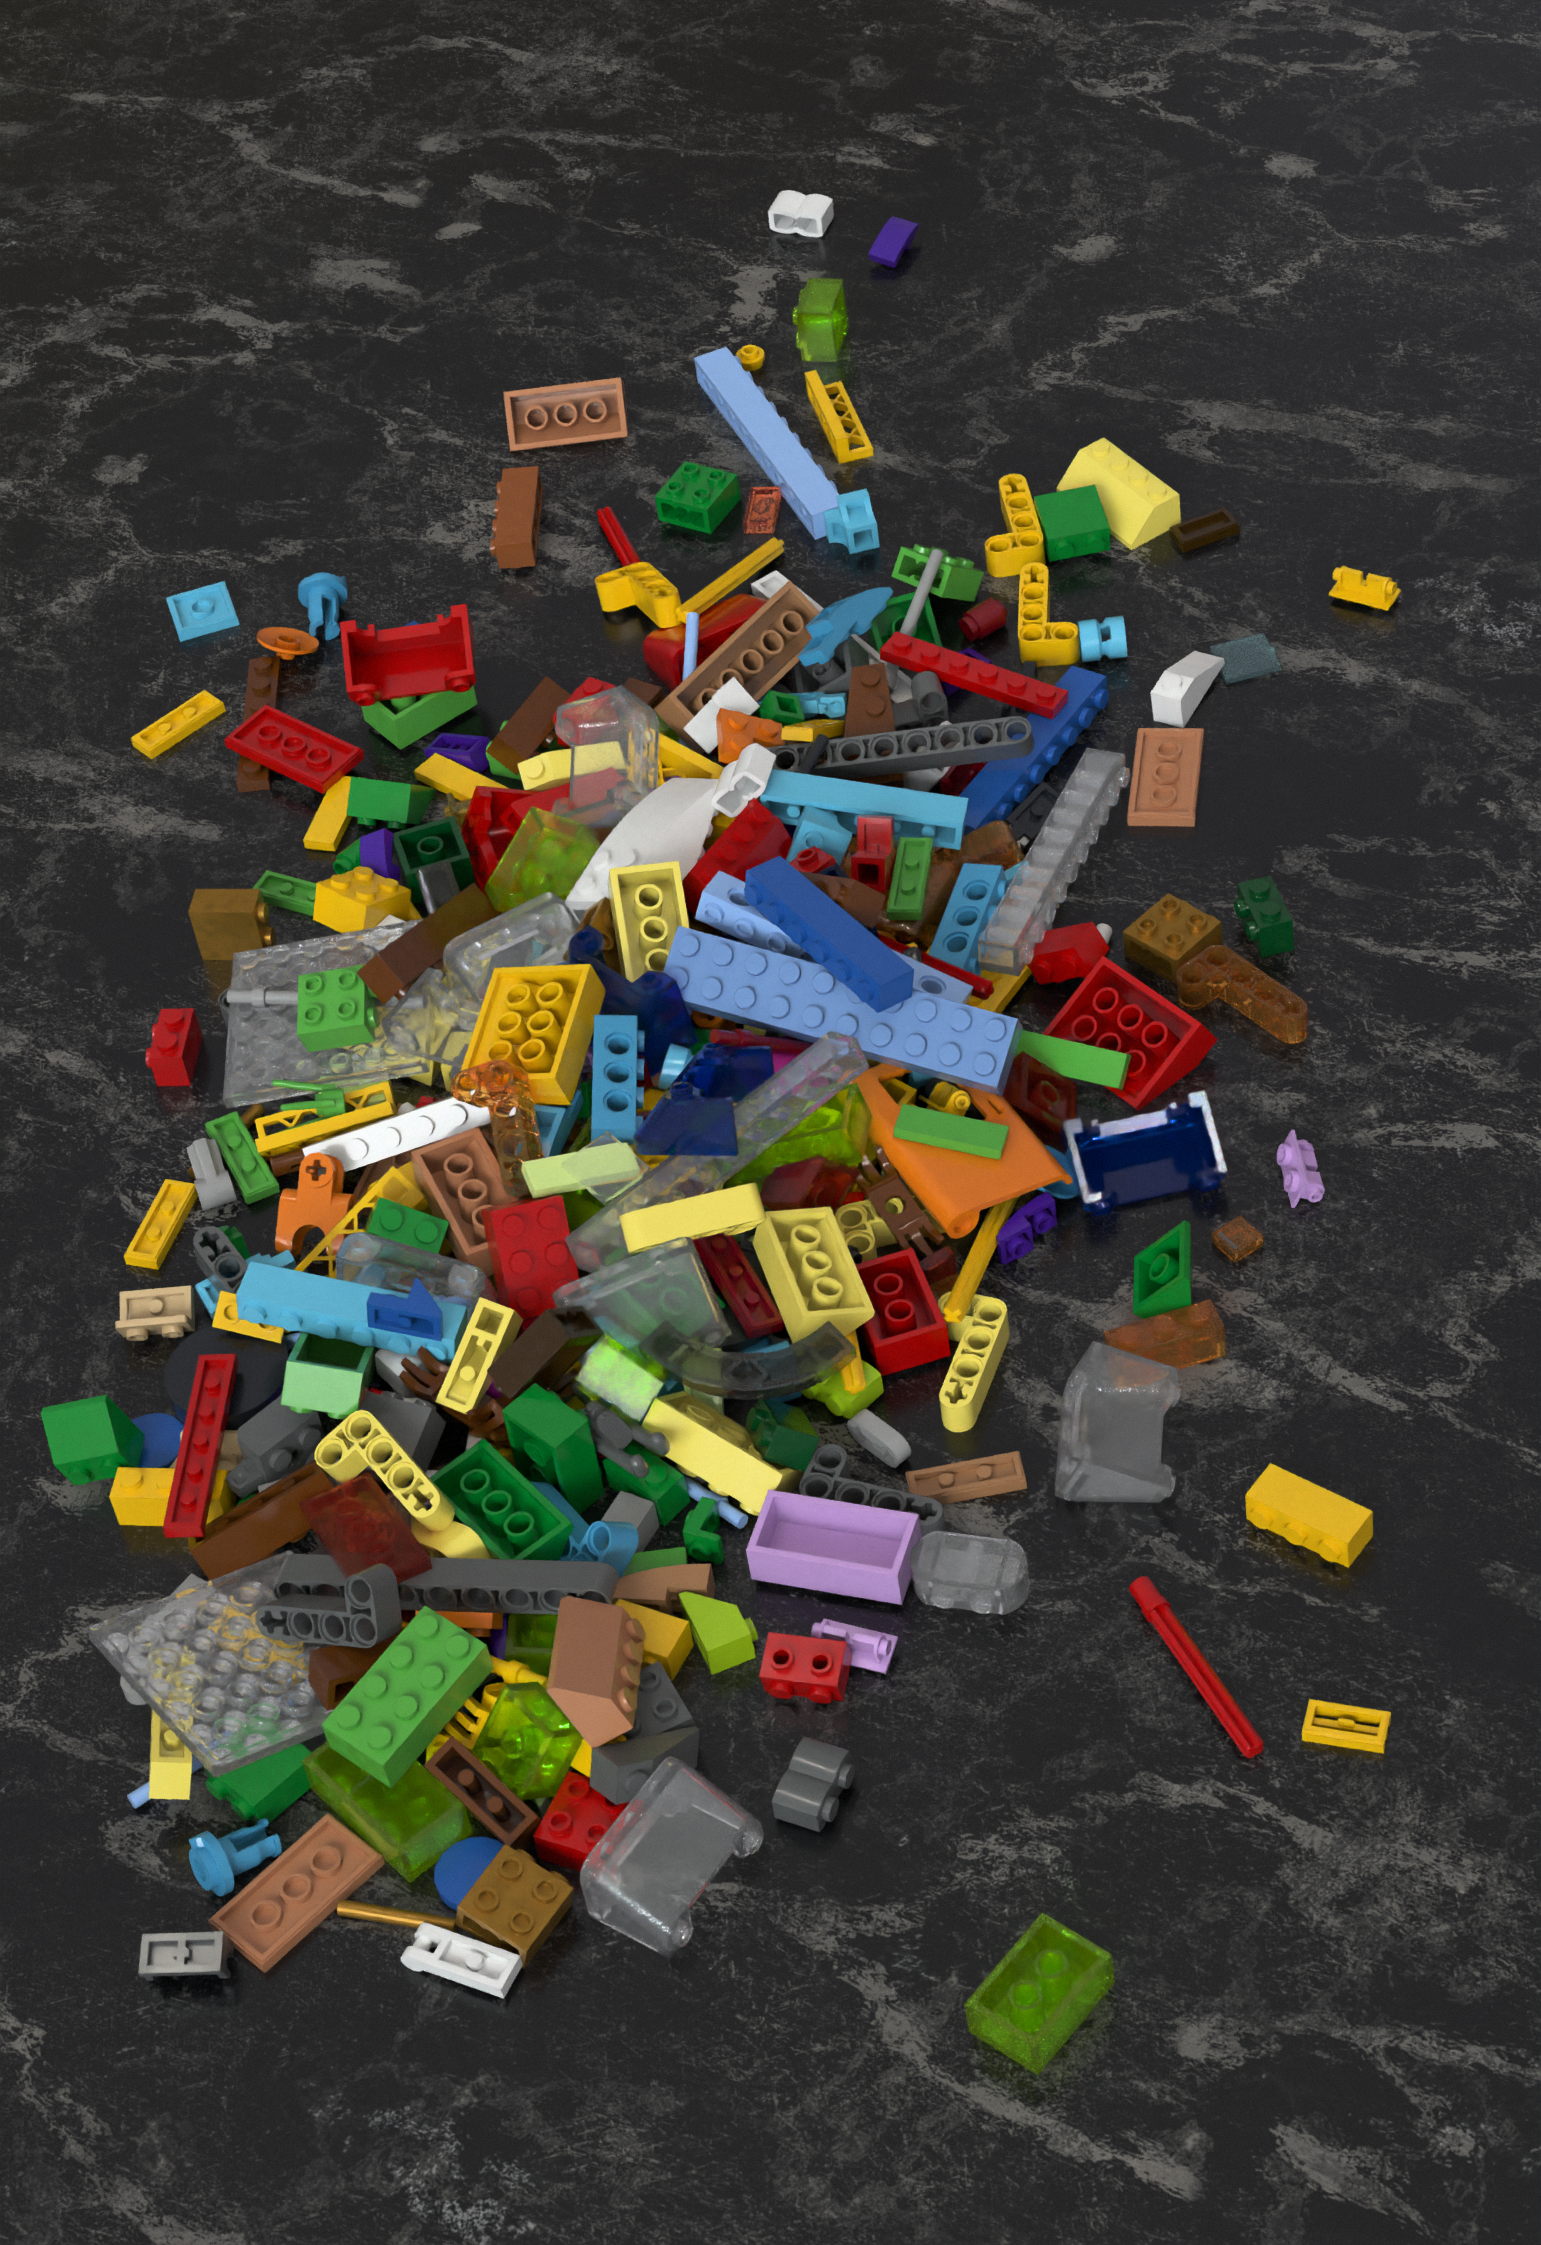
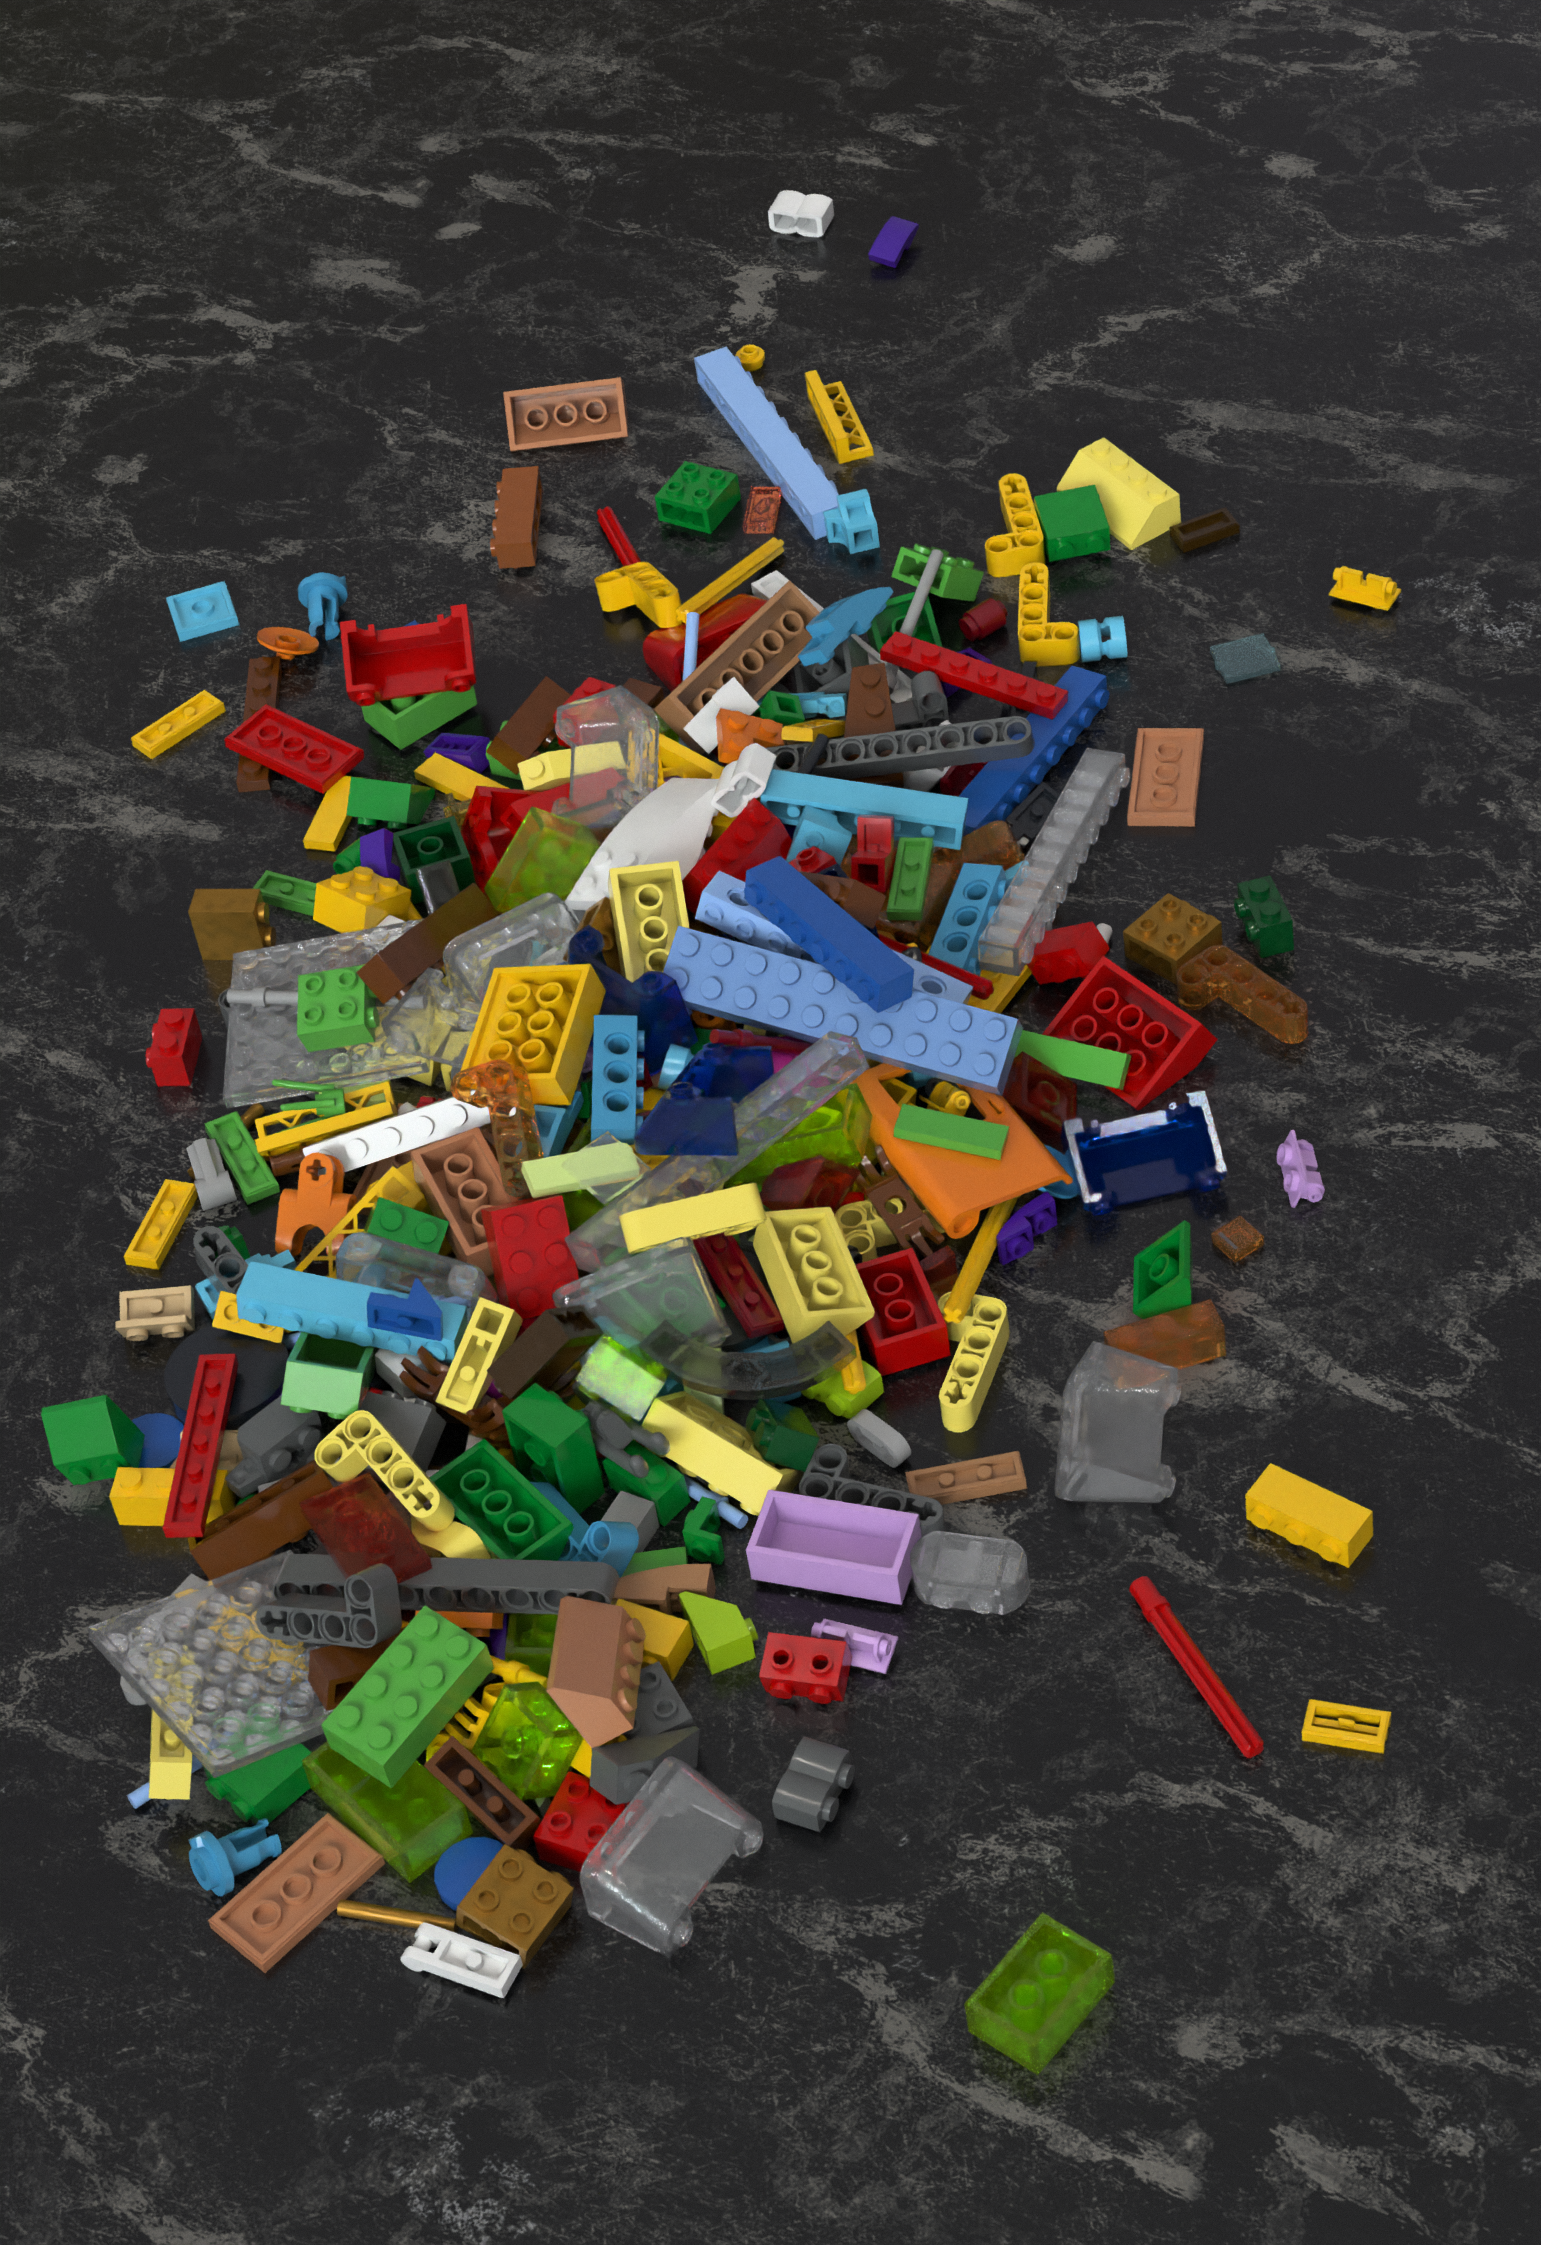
hinge [138,1931,234,1981] -> none
clear neon green brick [793,278,849,362] -> none
white slope [1150,651,1225,728] -> none

